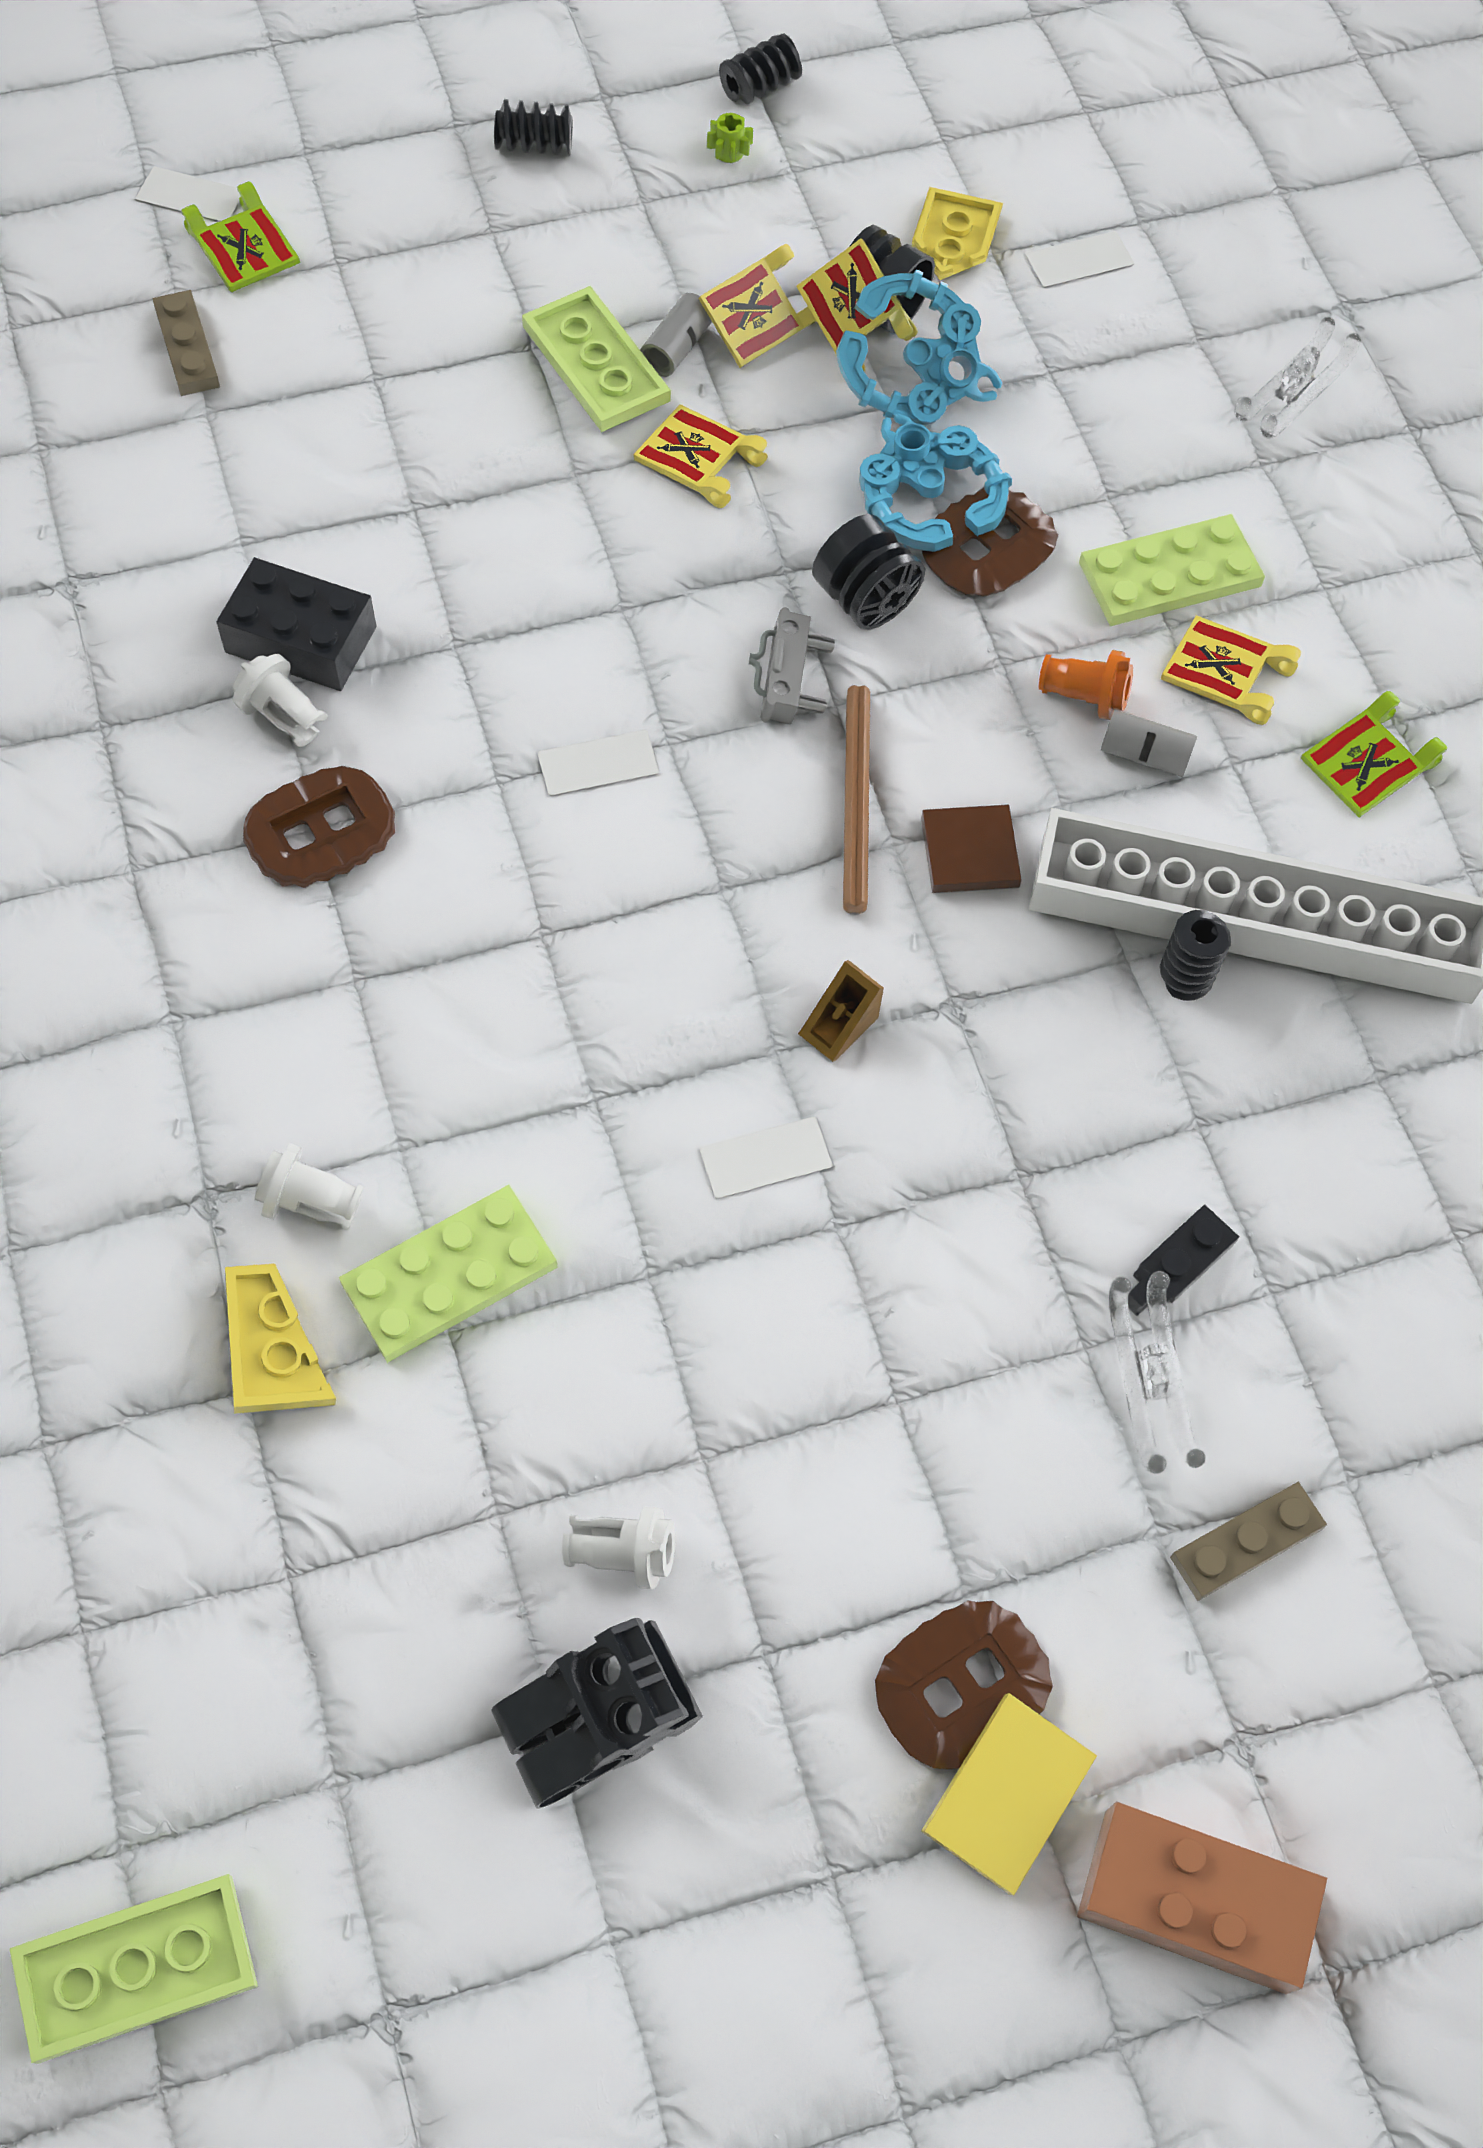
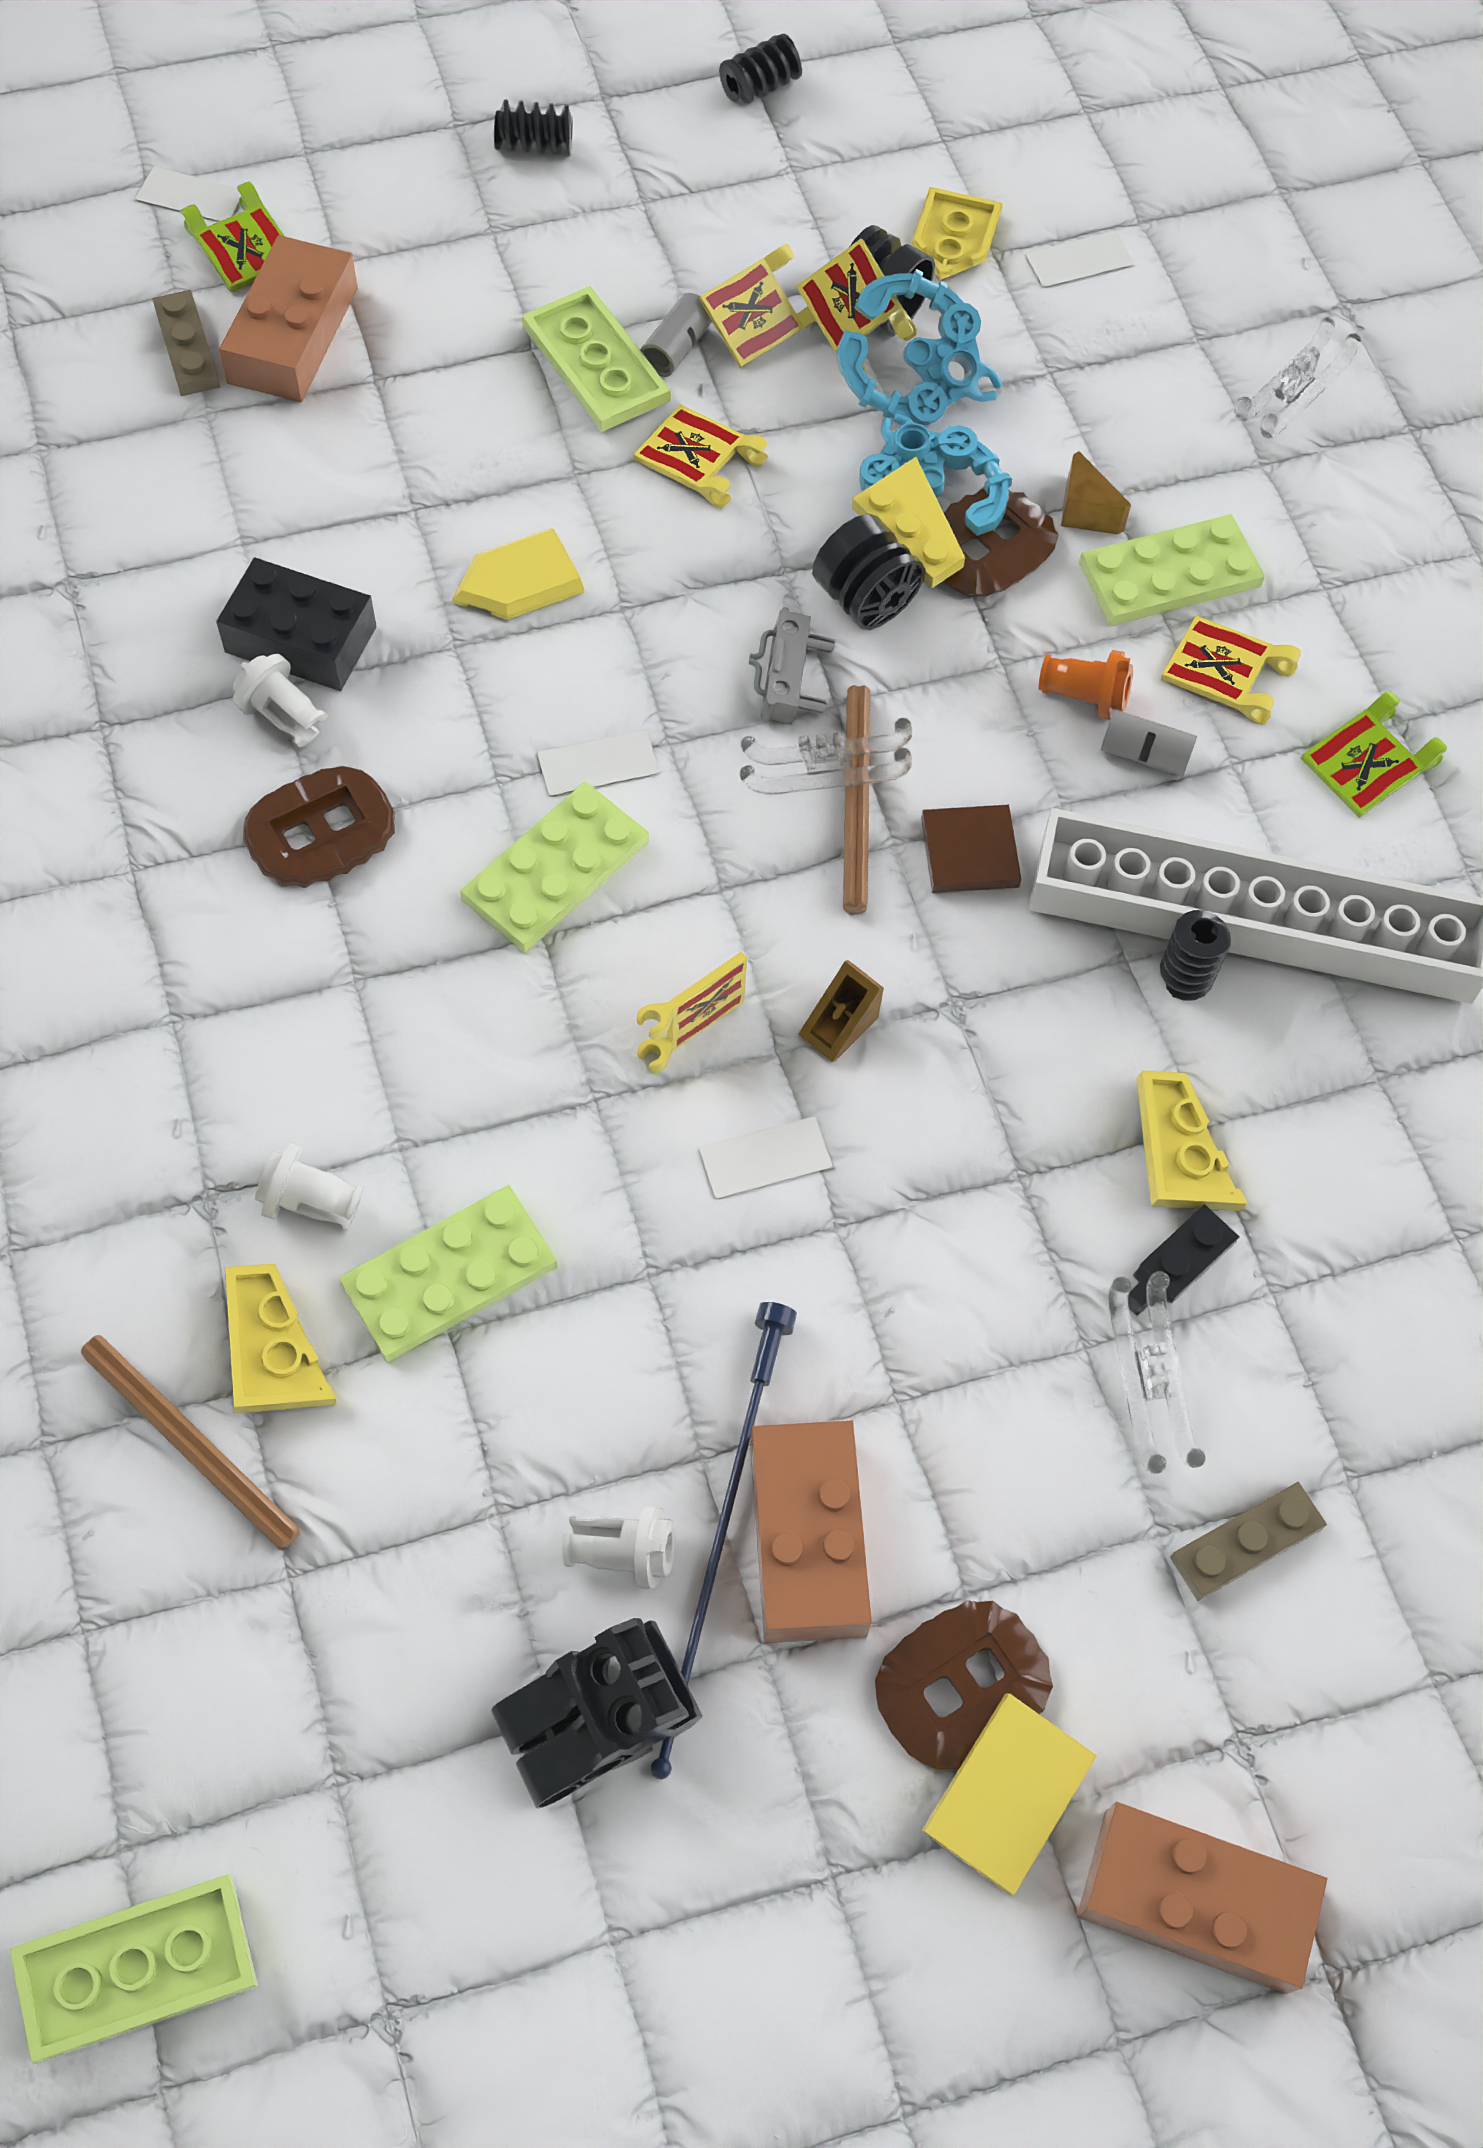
lime gear [707,113,753,163] -> none
none -> medium nougat axle [81,1335,300,1550]
none -> nougat brick [219,235,358,402]
none -> light yellow tile [452,528,584,620]
none -> yellowish green plate [460,781,649,953]
none -> light yellow flag [637,952,747,1074]
none -> dark blue piece [651,1302,797,1780]
none -> clear piece [739,718,913,794]
none -> nougat brick [750,1420,872,1644]
none -> light yellow wing [852,457,965,588]
none -> pearl gold slope [1061,451,1131,534]
none -> light yellow wing [1136,1070,1248,1211]

